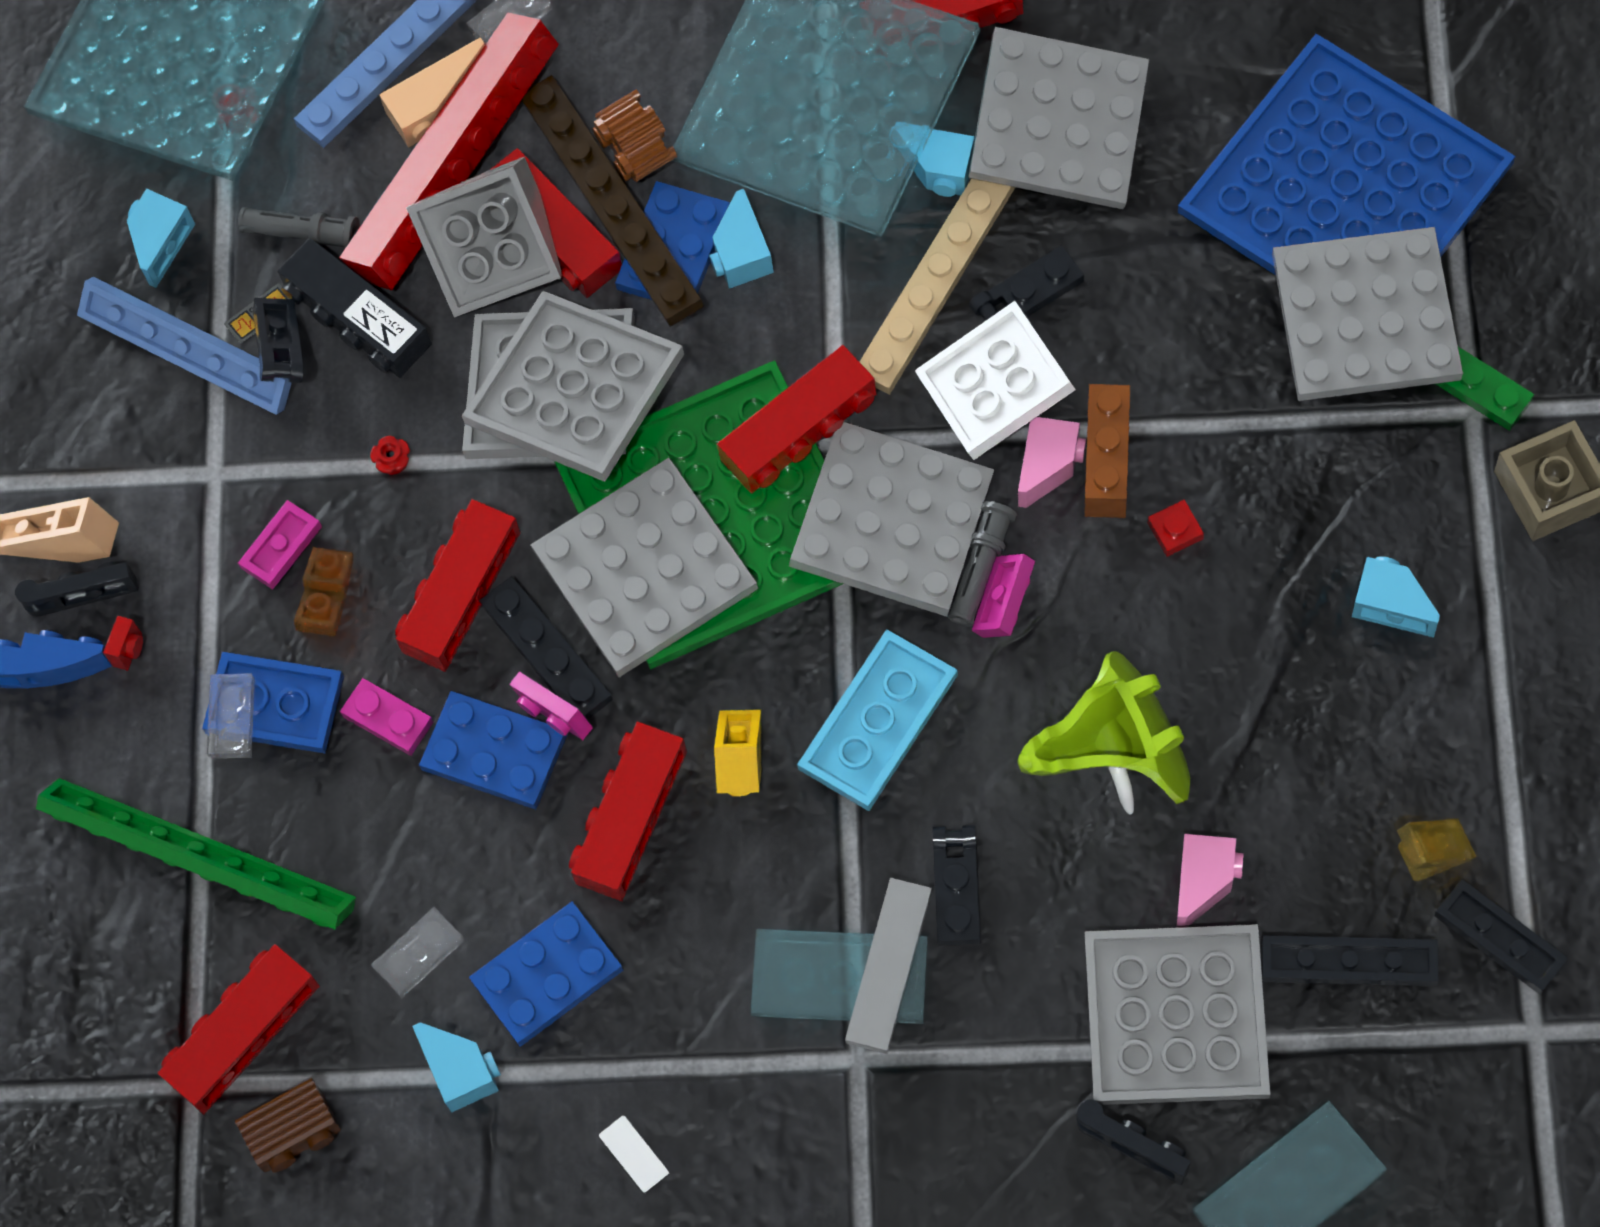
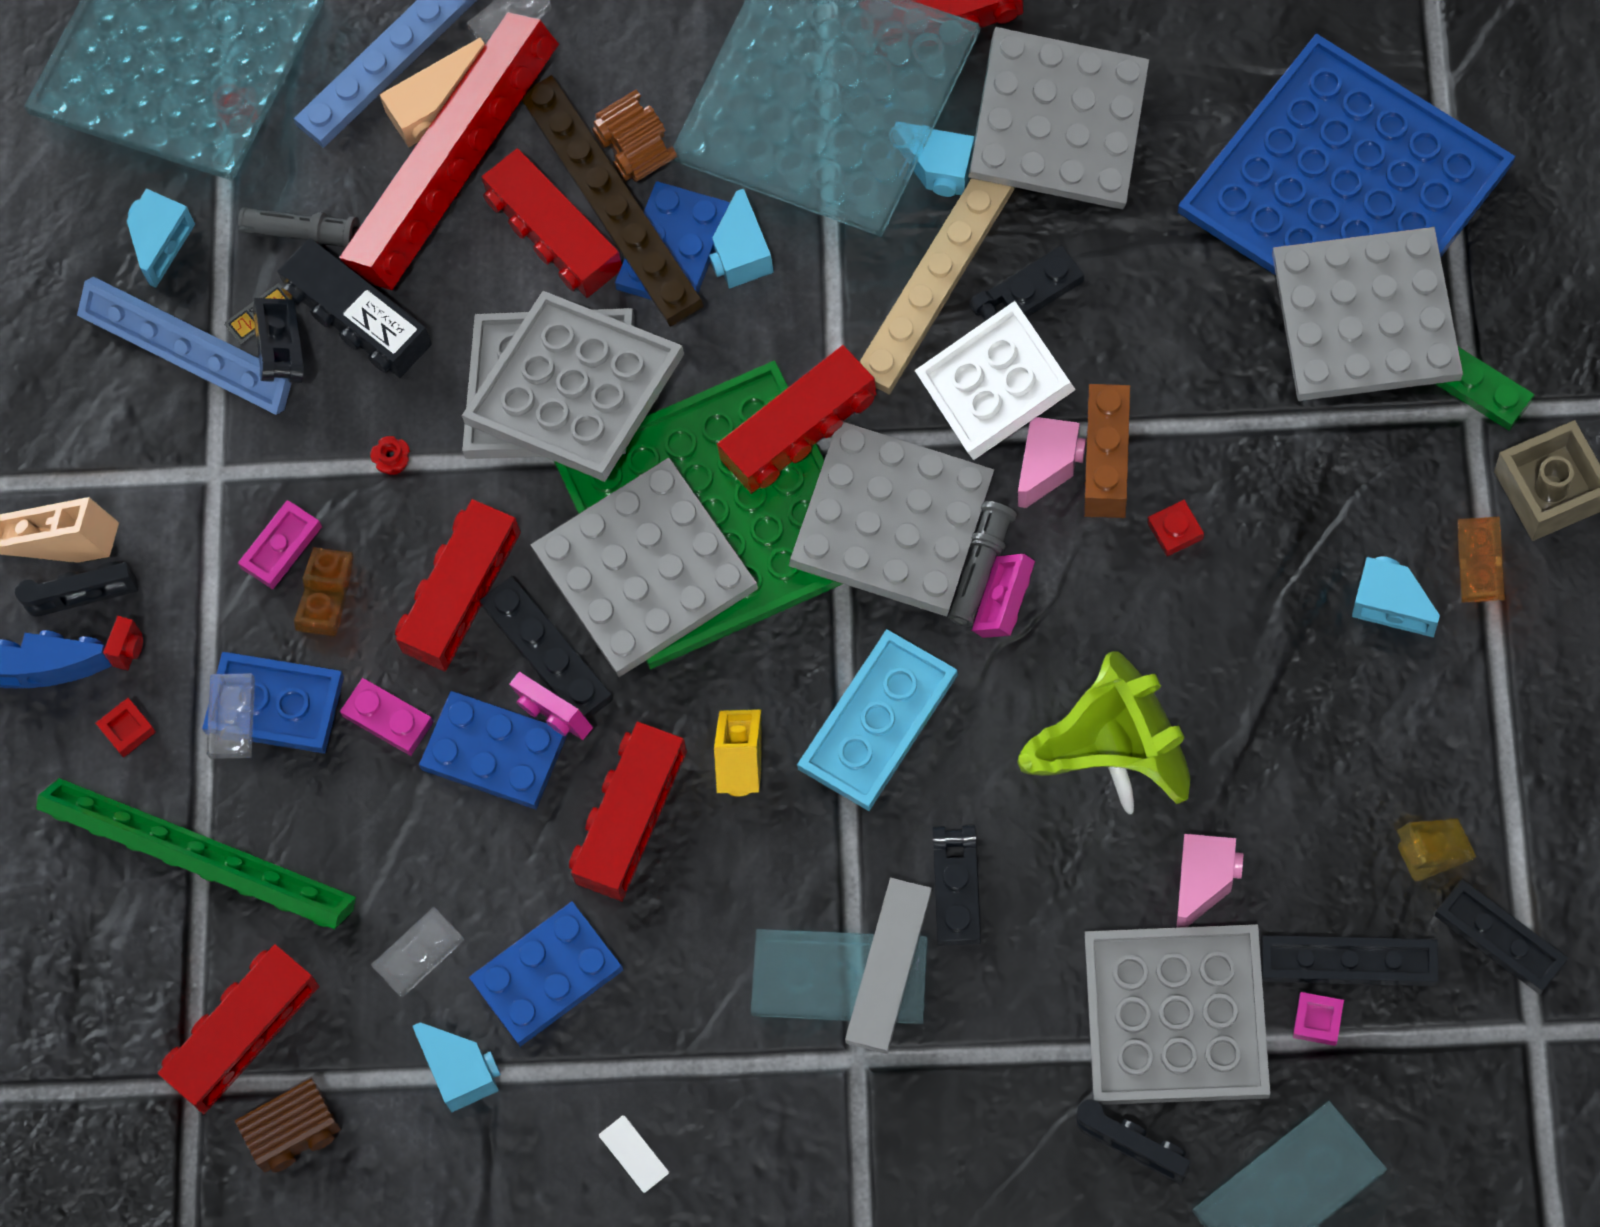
light grey slope [406,157,562,317] -> none
none -> red plate [95,698,156,758]
none -> dark pink plate [1293,992,1344,1046]
none -> clear orange slope [1458,516,1505,603]

